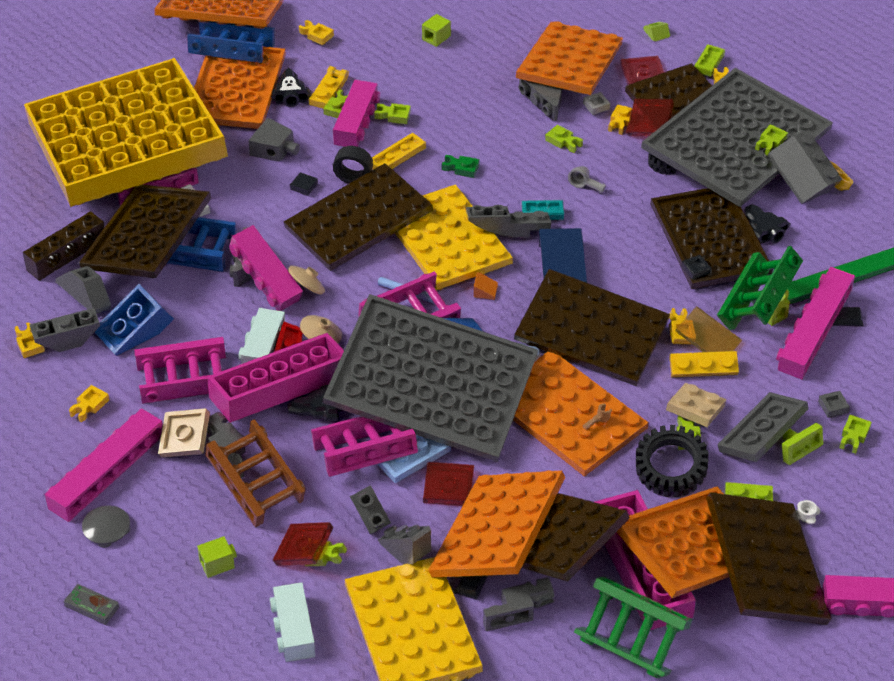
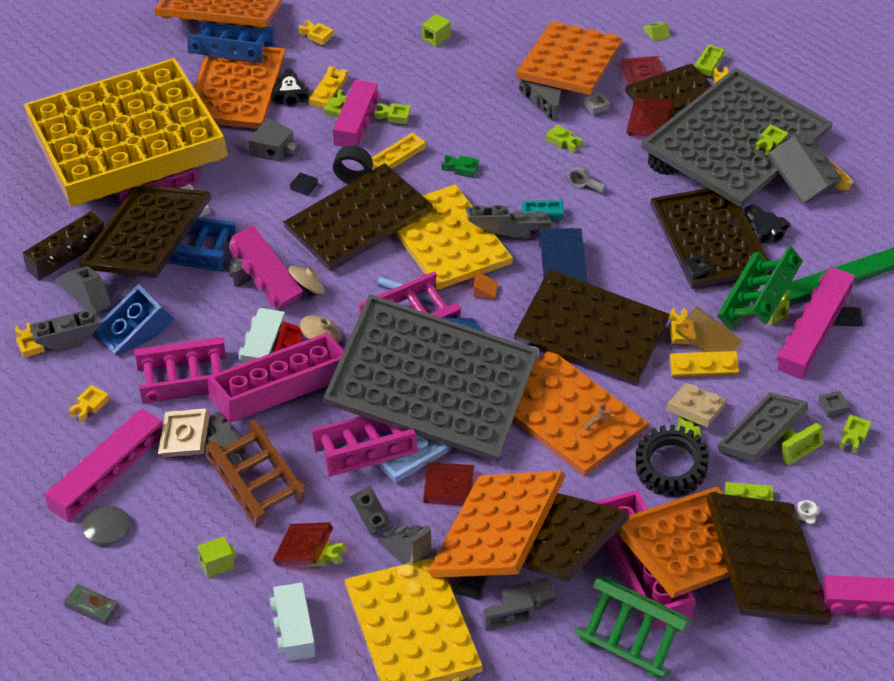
black rock [287,385,343,422] -> none
yellow plate [608,104,636,135] -> none

